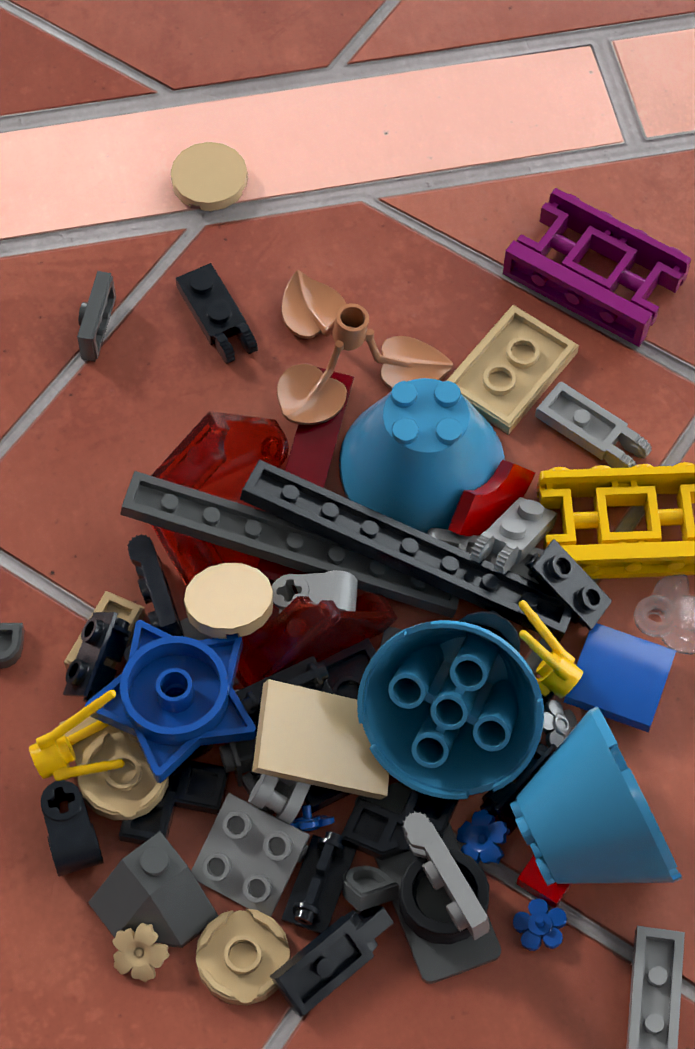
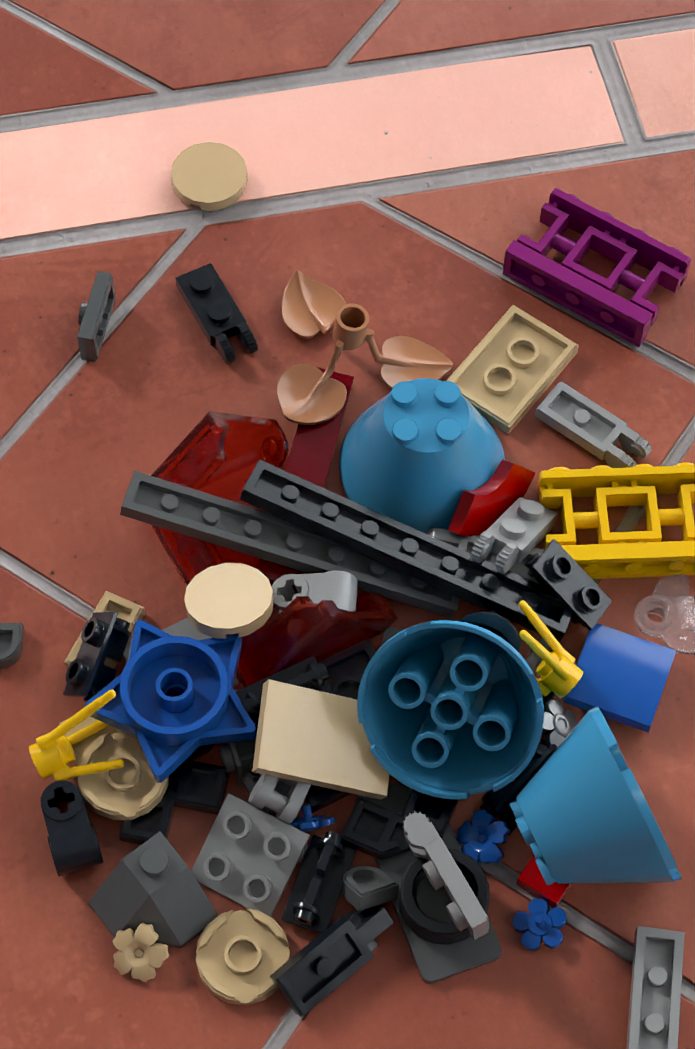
black hinge [127,534,185,637] -> none

